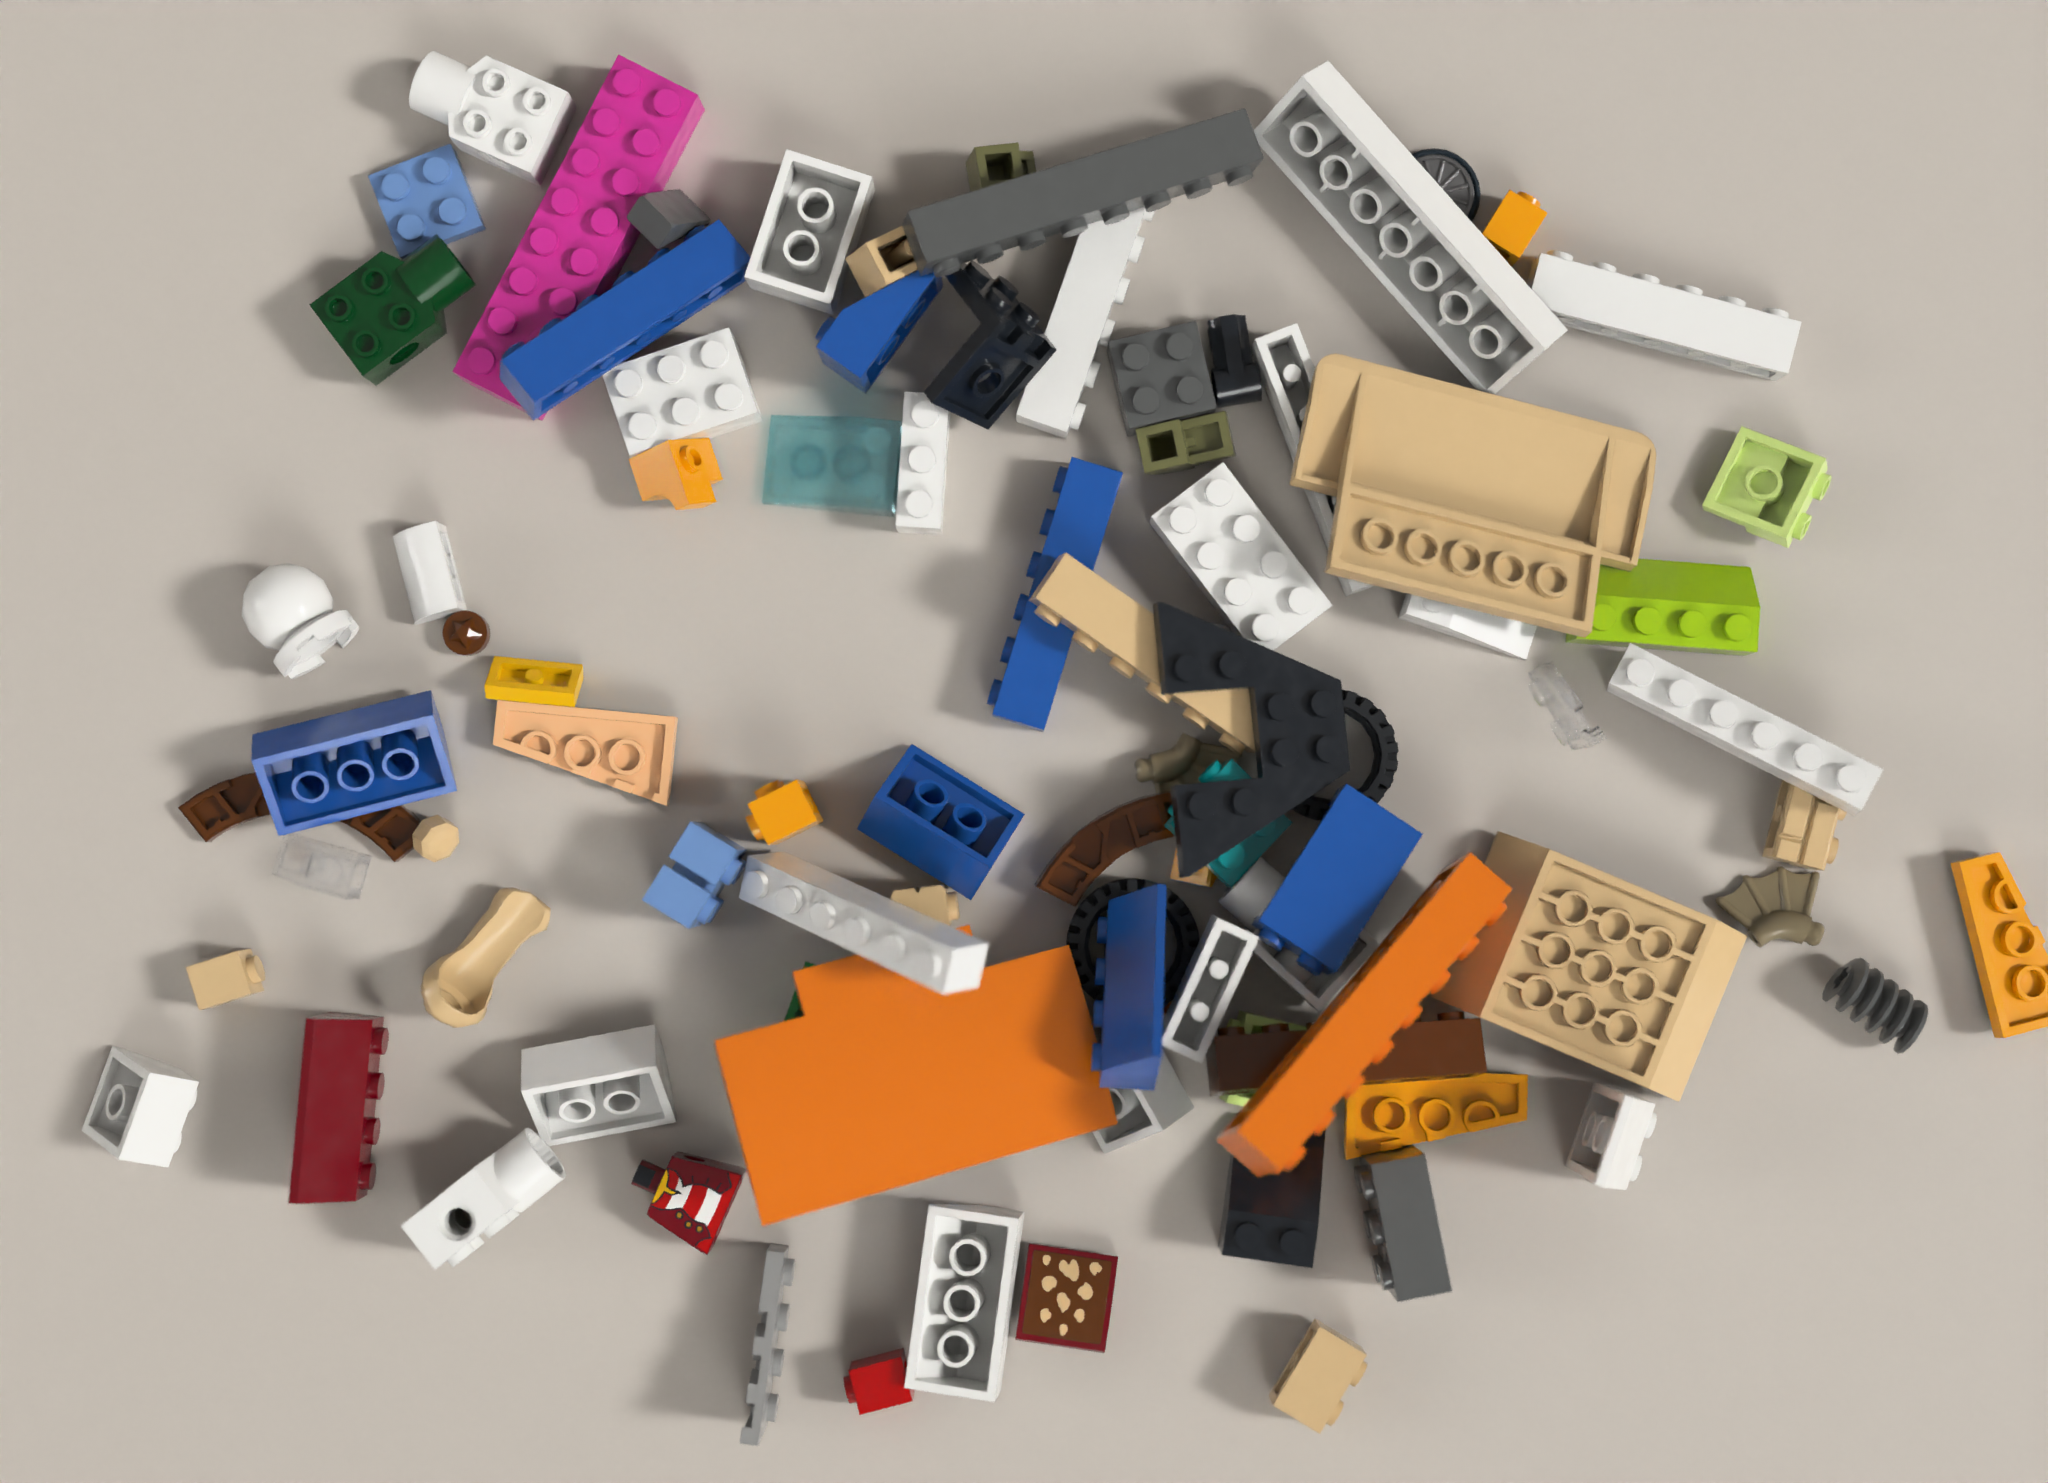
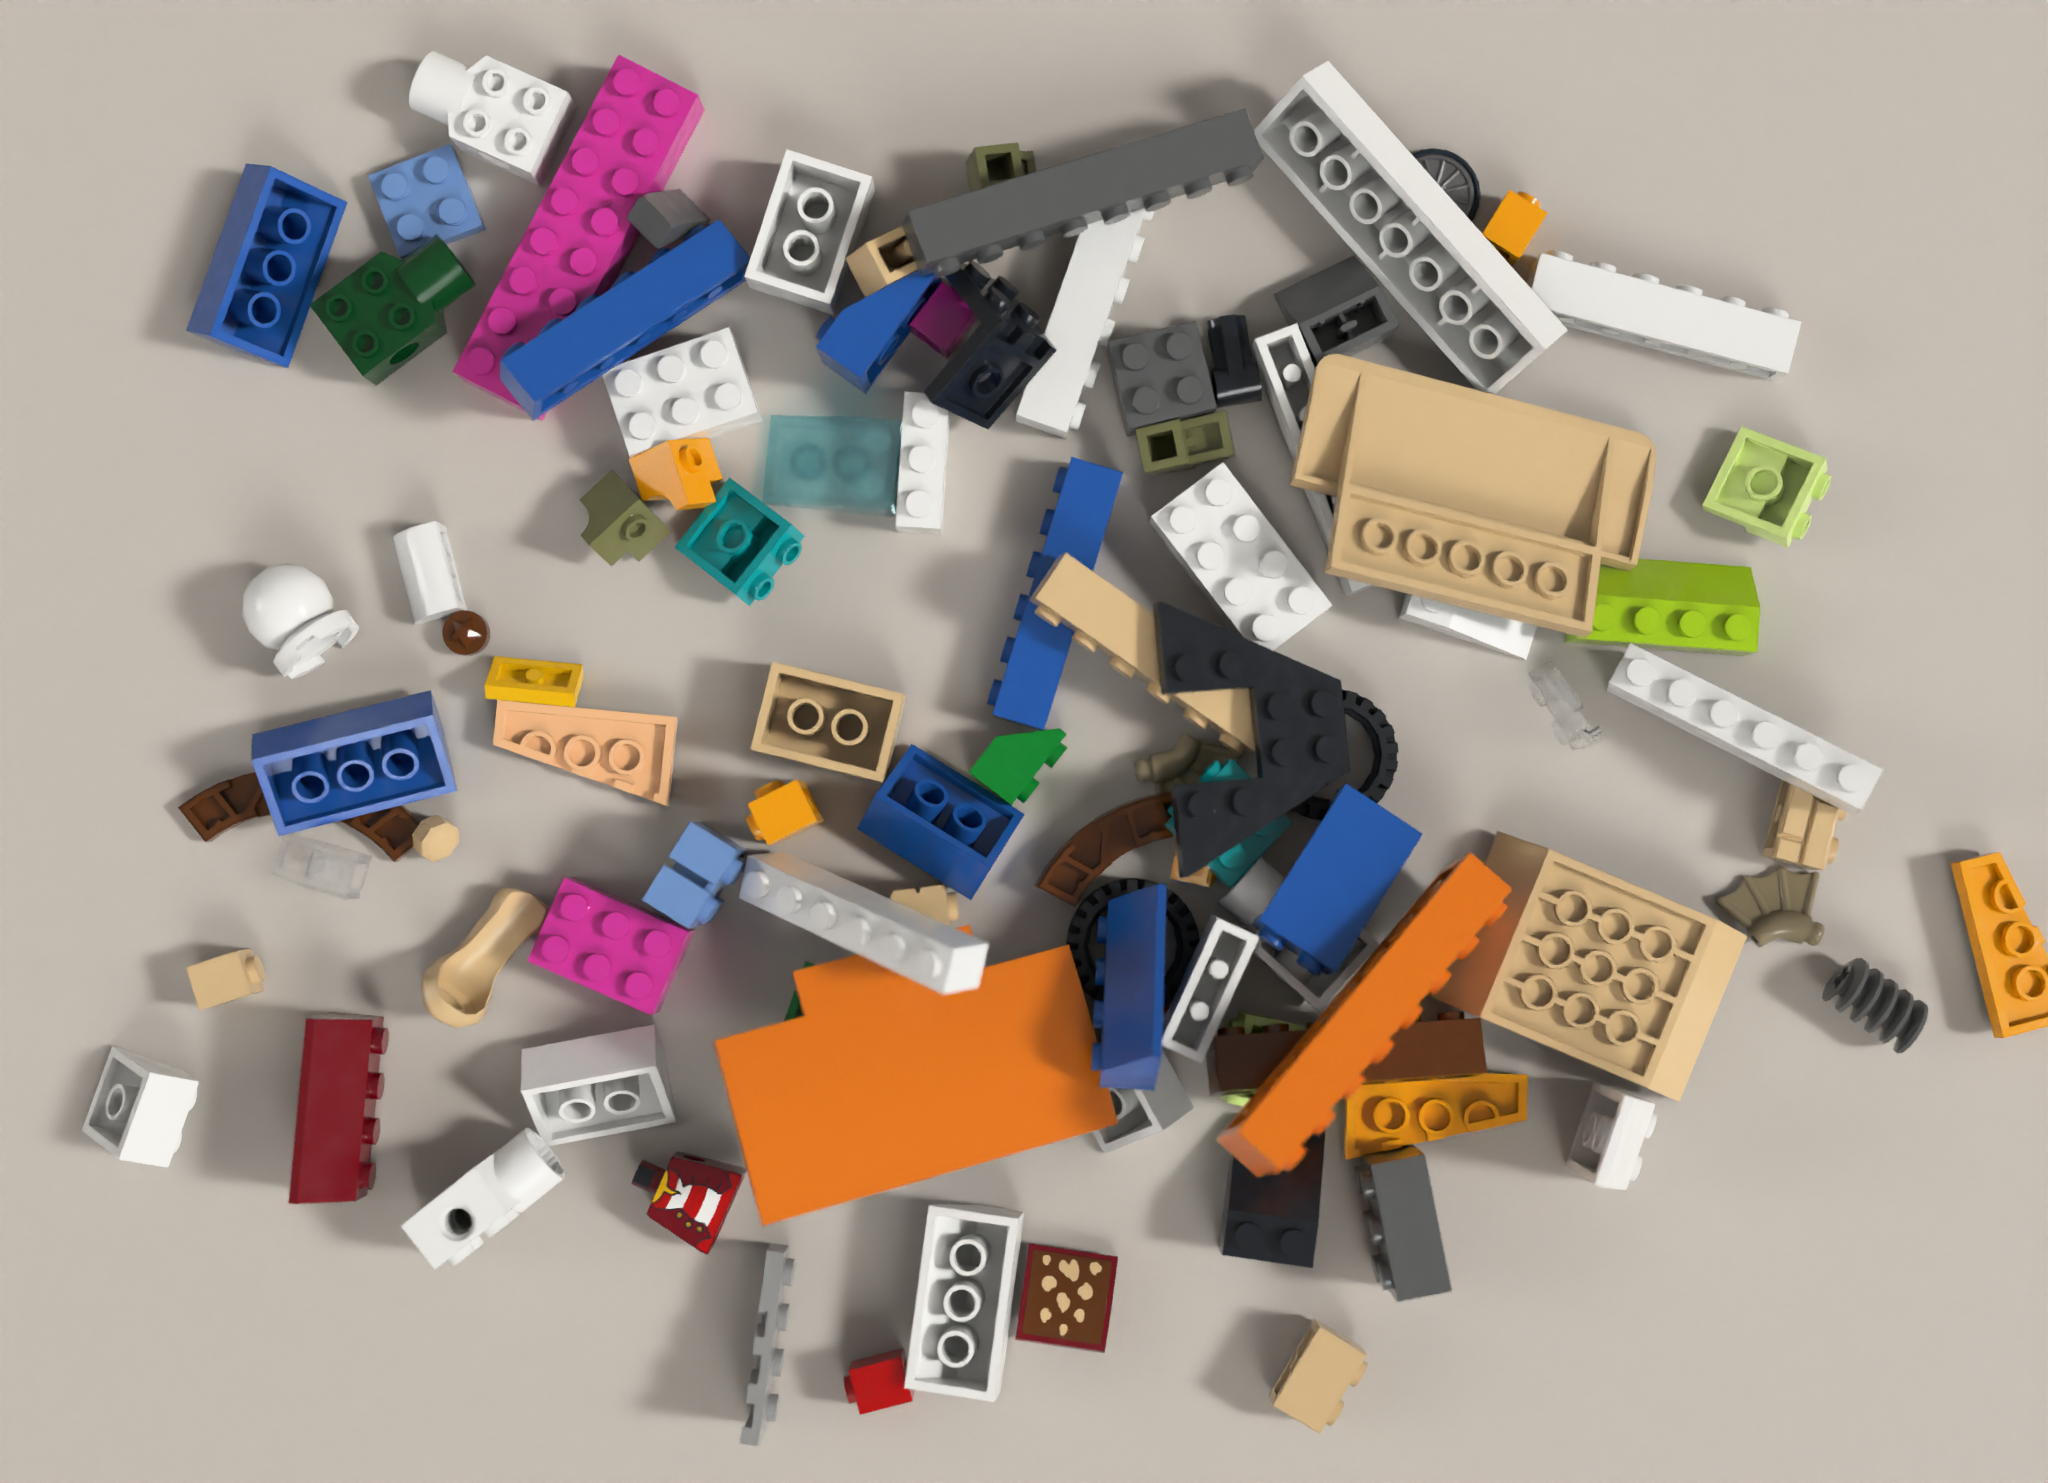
none -> blue slope [186,164,348,368]
none -> dark pink brick [527,877,695,1015]
none -> olive brick [580,470,671,567]
none -> teal plate [675,477,805,606]
none -> tan brick [750,661,907,783]
none -> dark pink brick [910,282,977,359]
none -> green slope [969,728,1068,806]
none -> dark grey slope [1274,256,1400,368]

